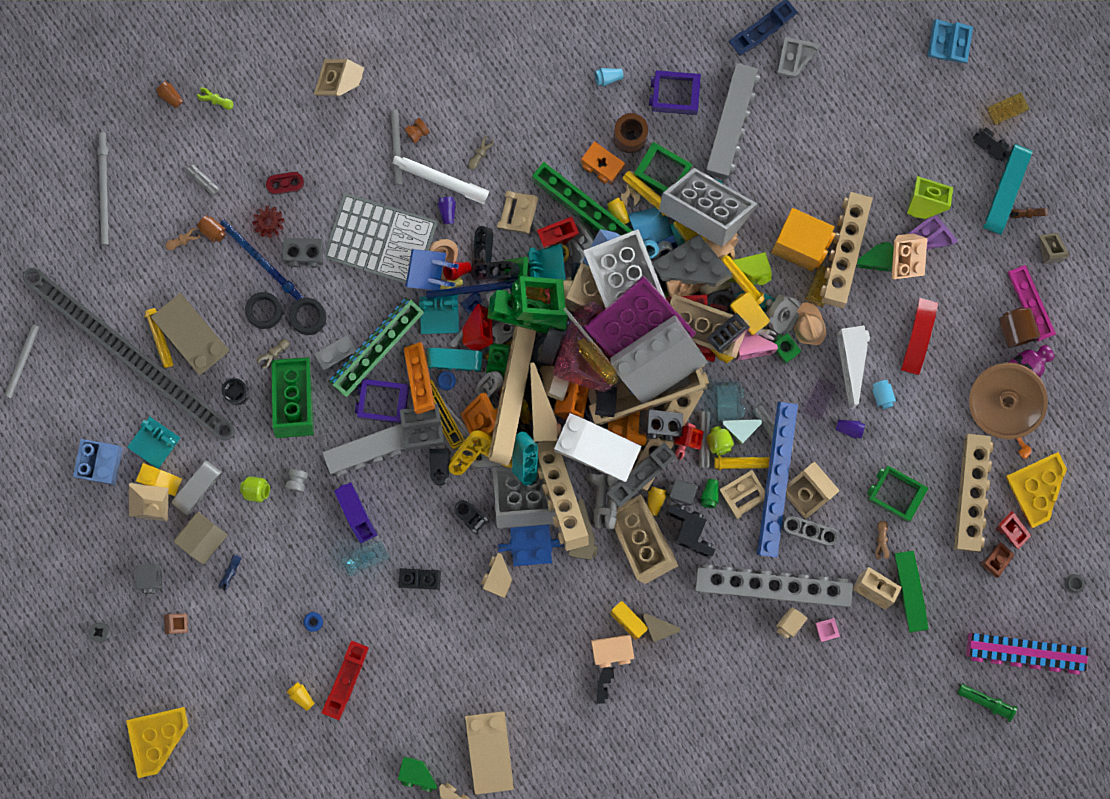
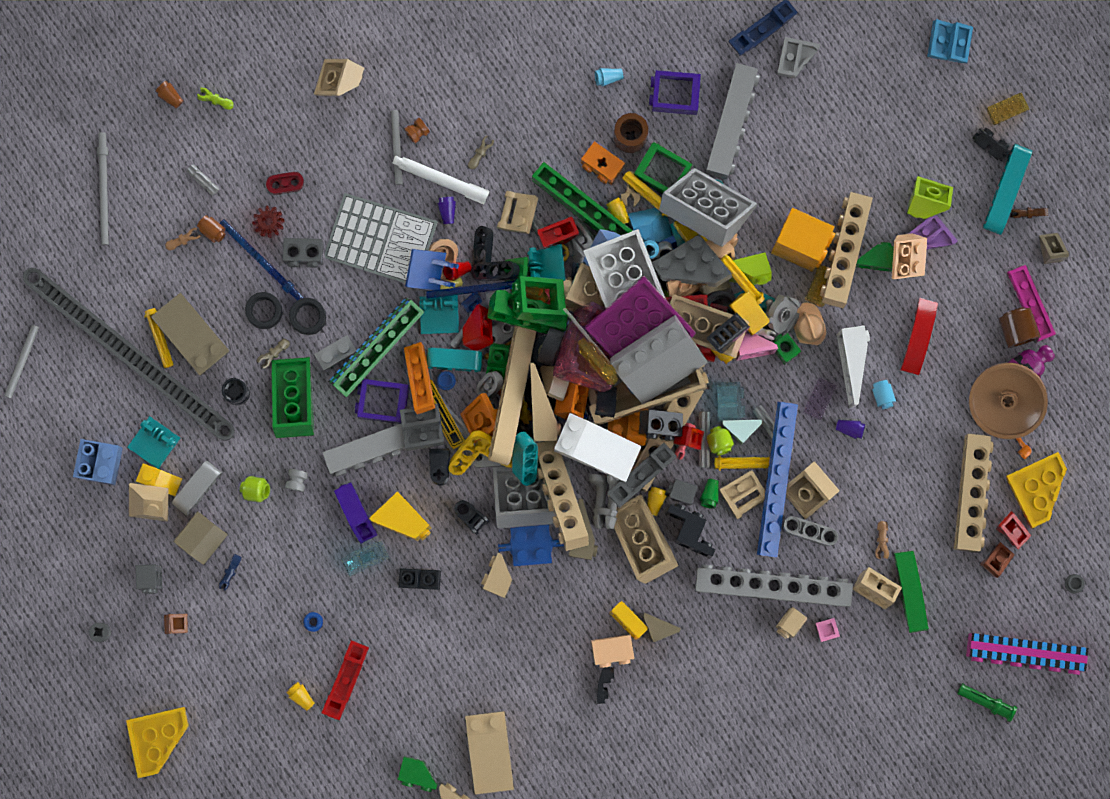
green window [867,465,929,523] -> none
none -> yellow slope [369,491,431,541]

